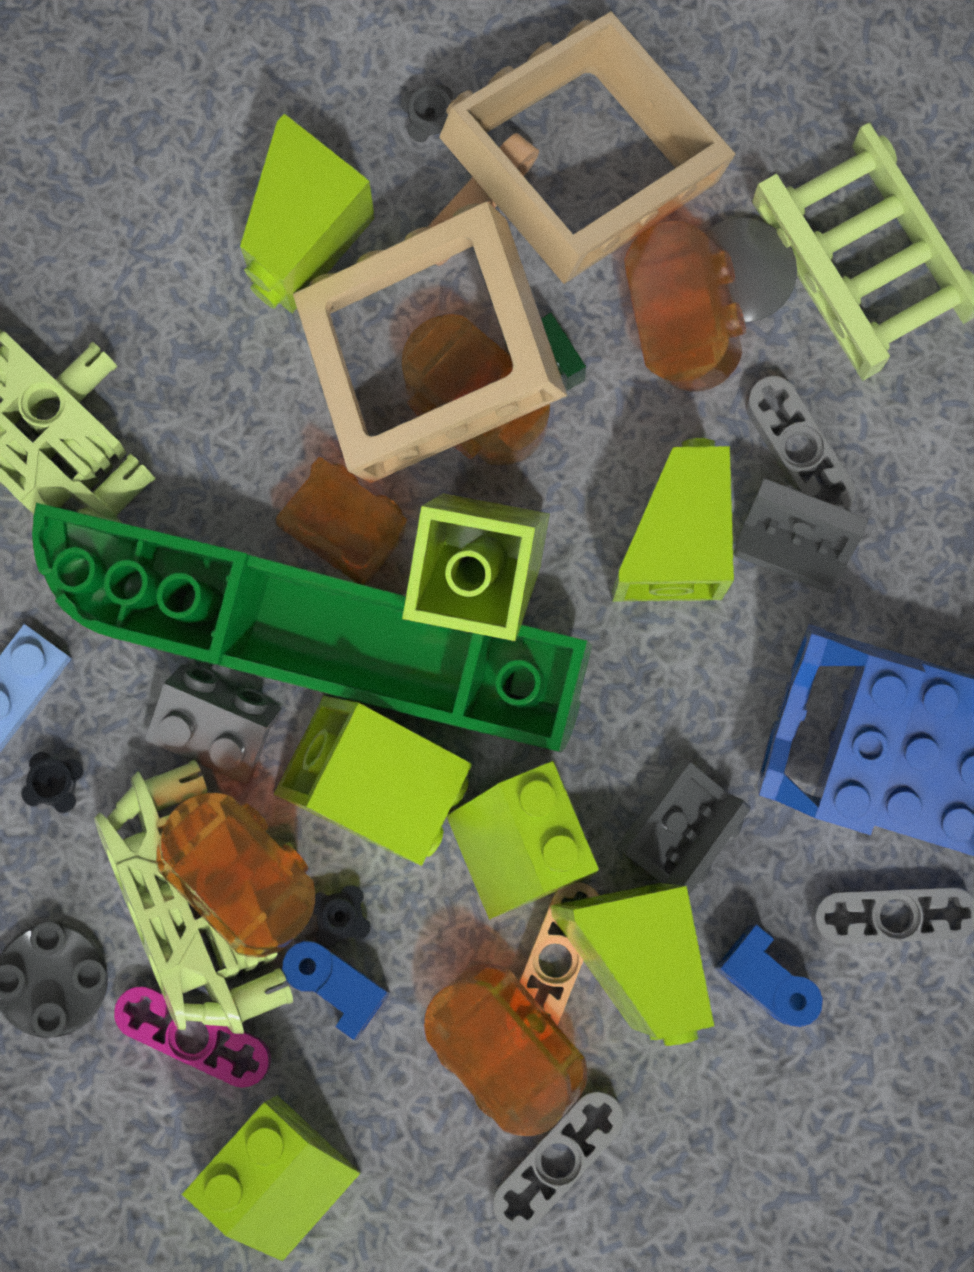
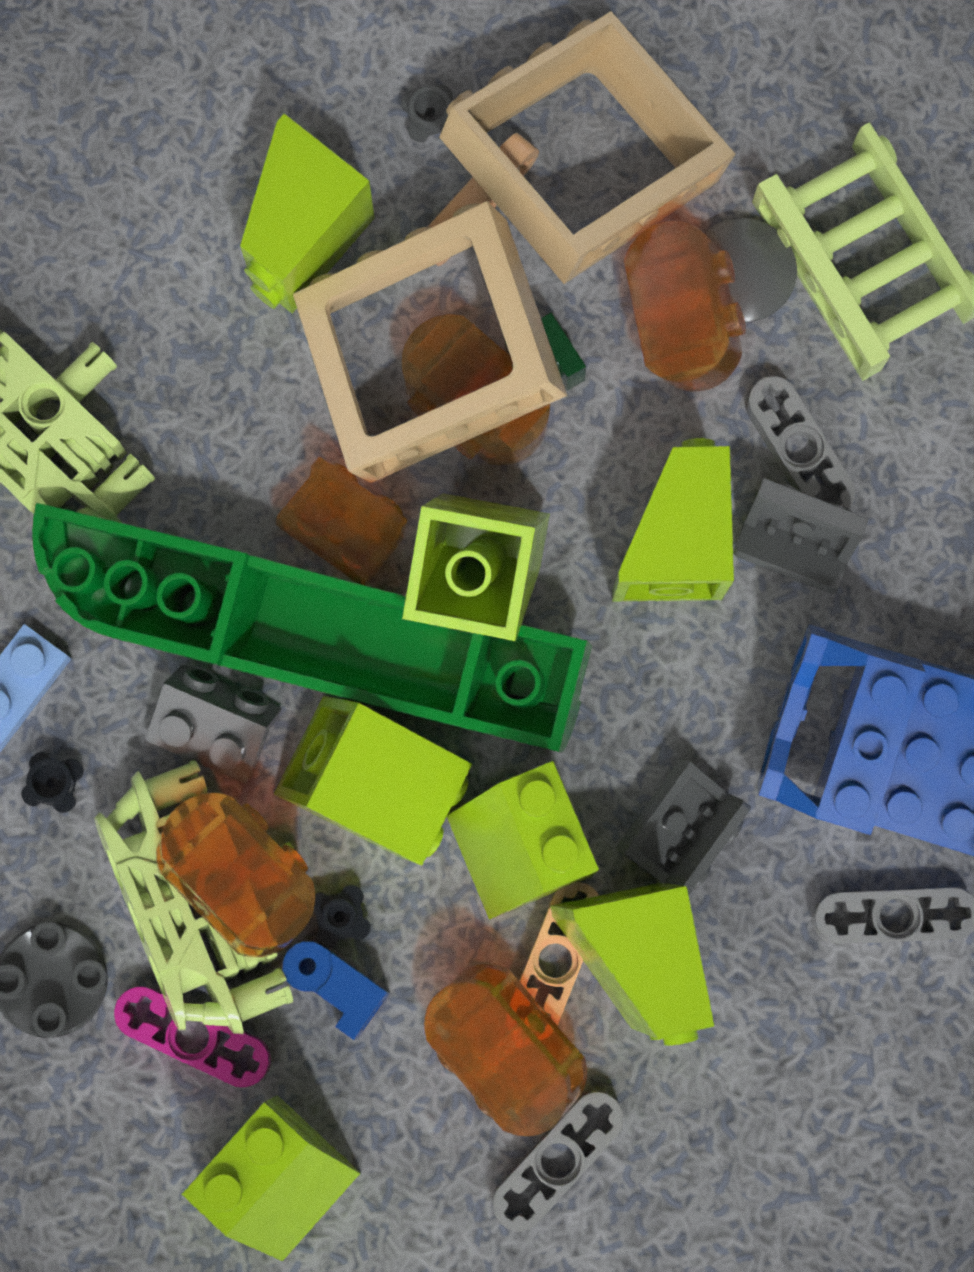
blue leg [714,924,823,1027] -> none

